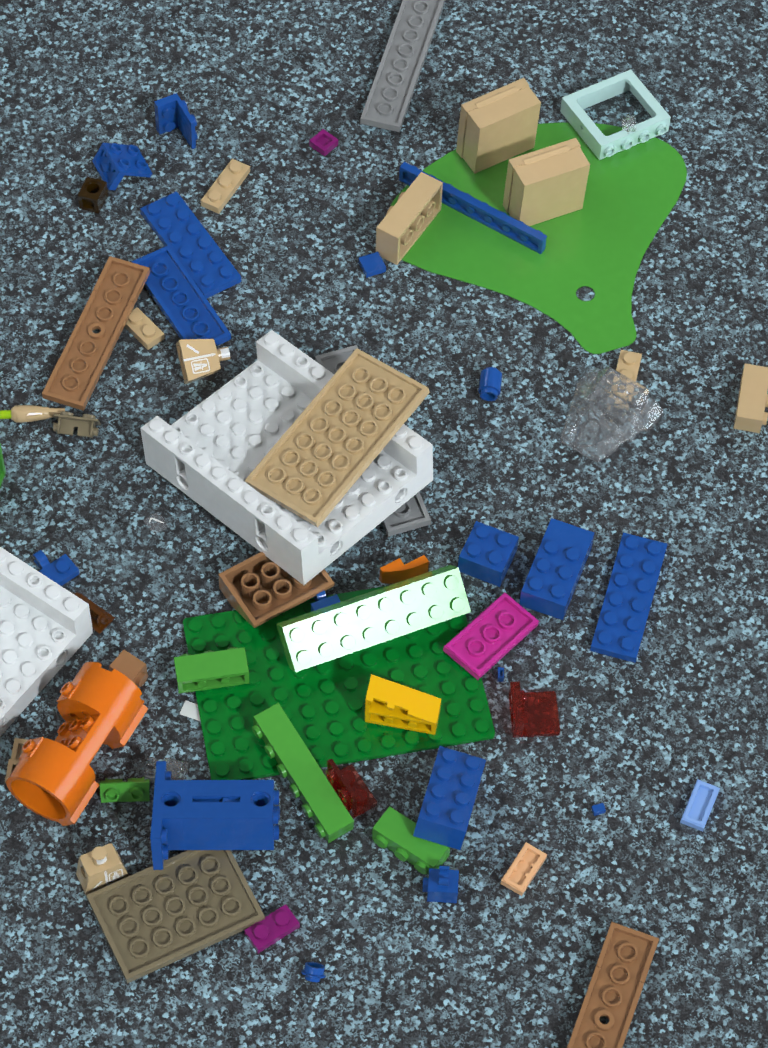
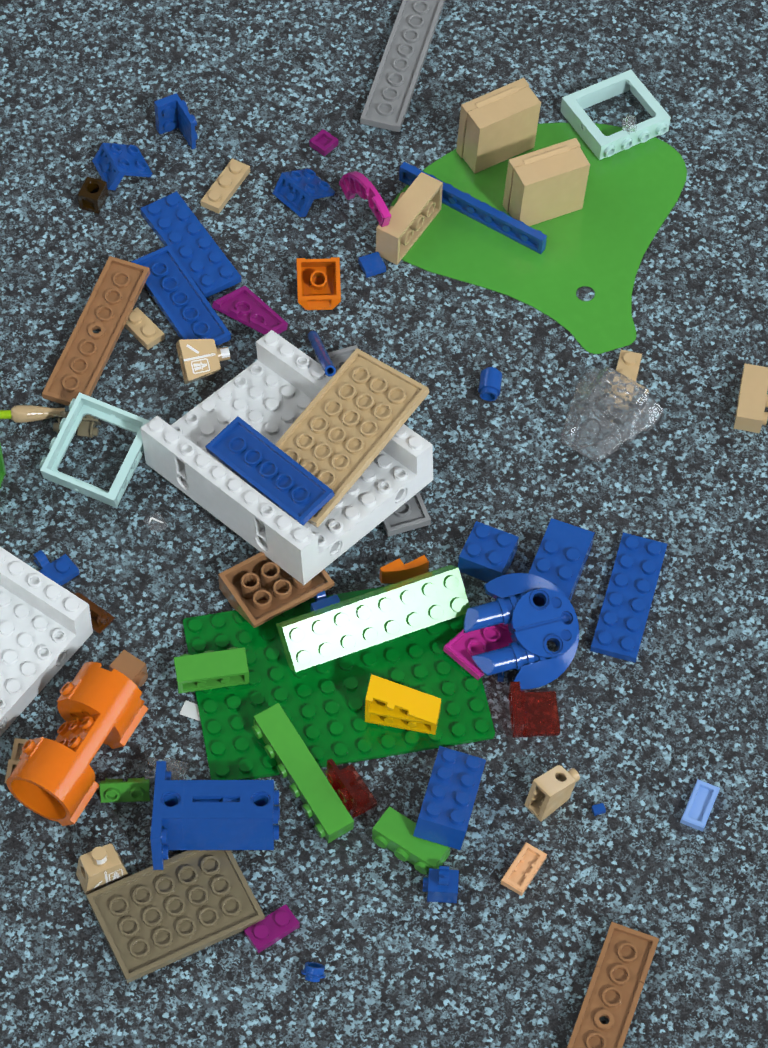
none -> light aqua piece [39,392,149,508]
none -> blue plate [205,416,335,525]
none -> magenta wing [212,286,288,335]
none -> blue bracket [272,168,335,217]
none -> orange slope [296,257,341,310]
none -> blue piece [308,331,336,376]
none -> dark pink tile [339,171,391,227]
none -> blue piece [464,573,579,690]
none -> tan torso [525,765,580,822]

